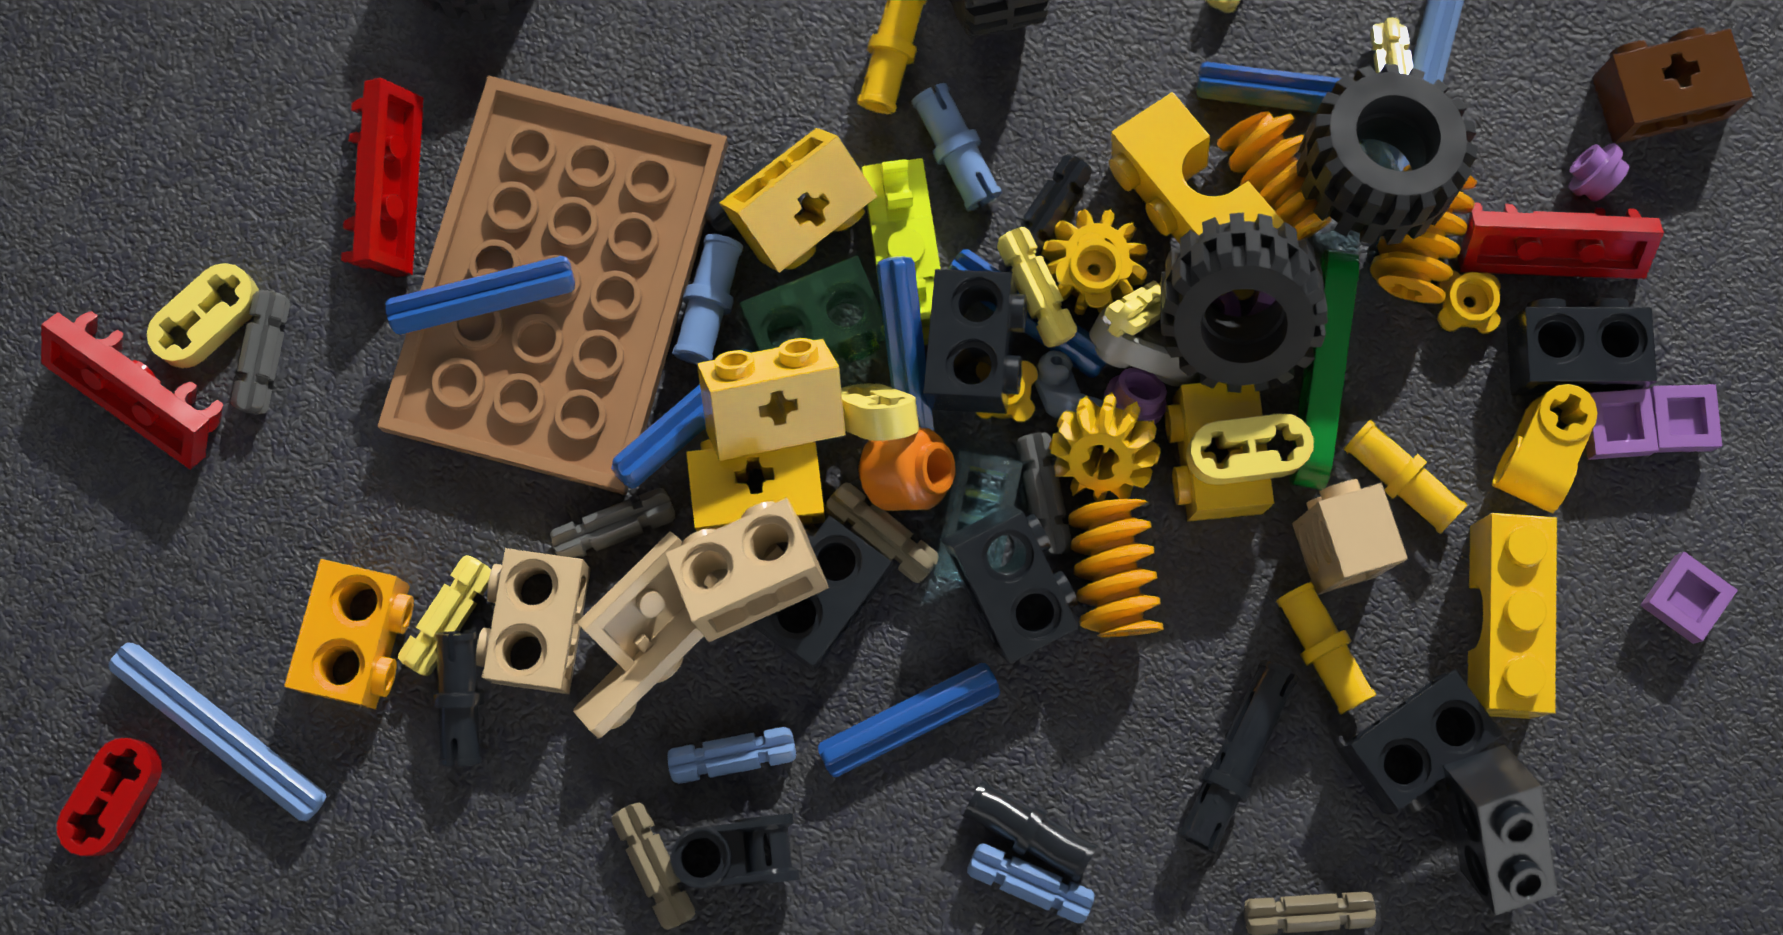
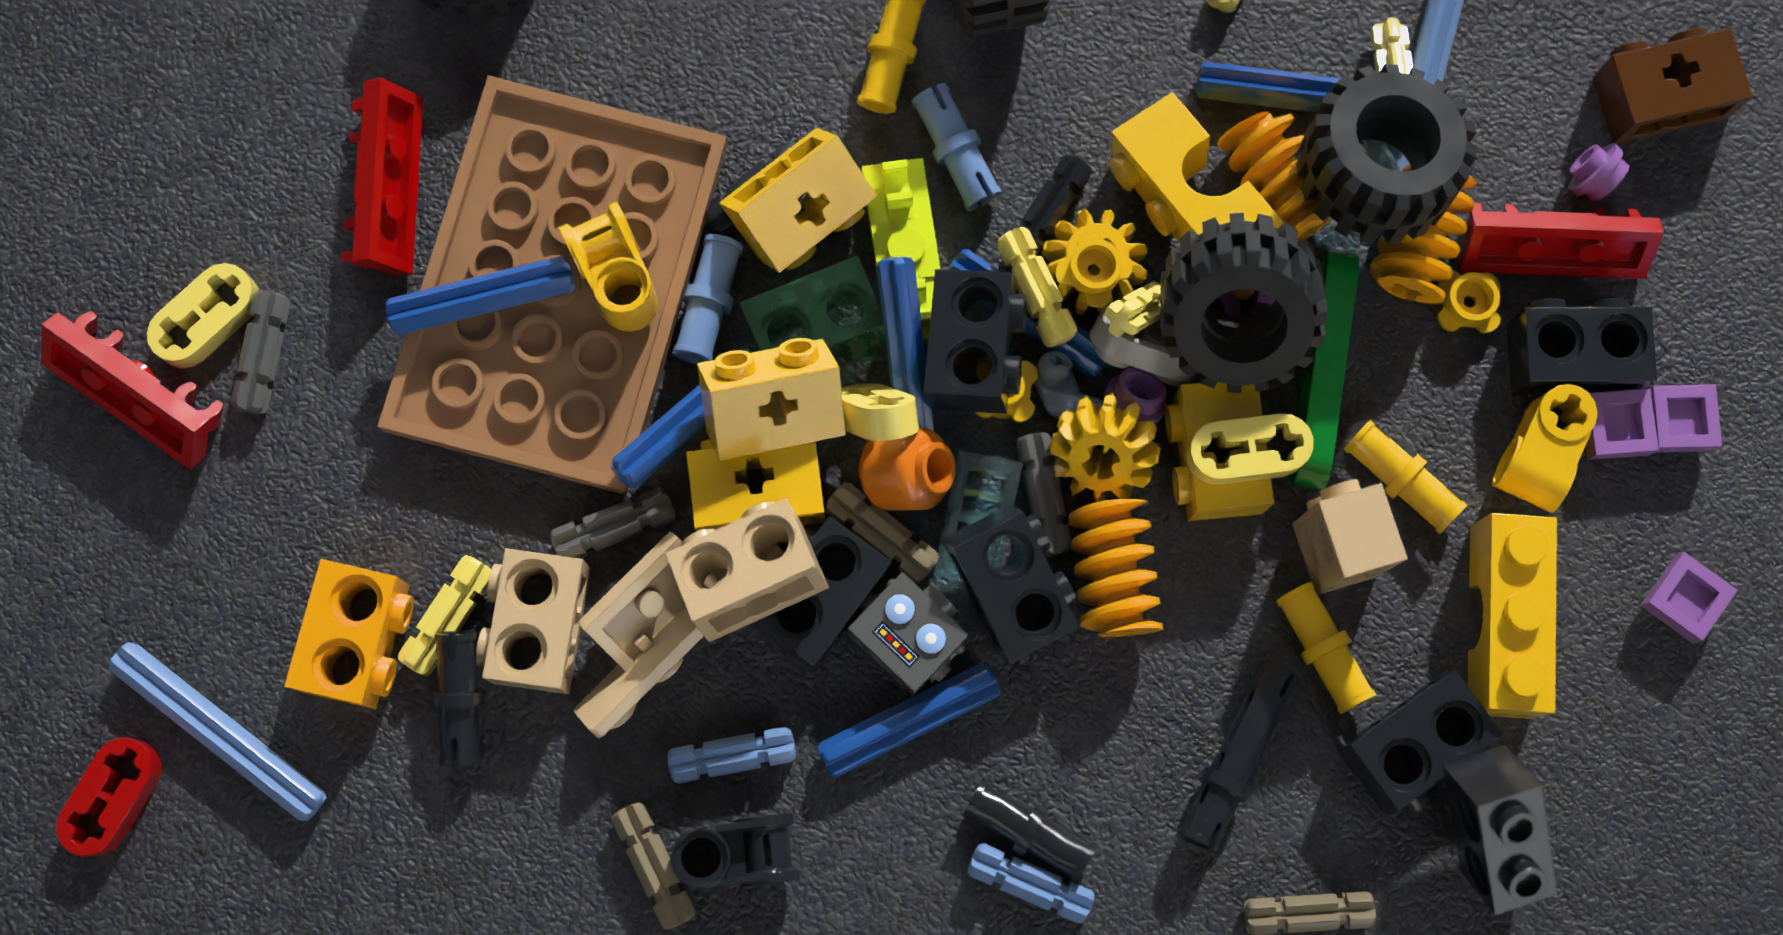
none -> yellow piece [558,201,658,332]
none -> dark grey head [848,572,969,697]

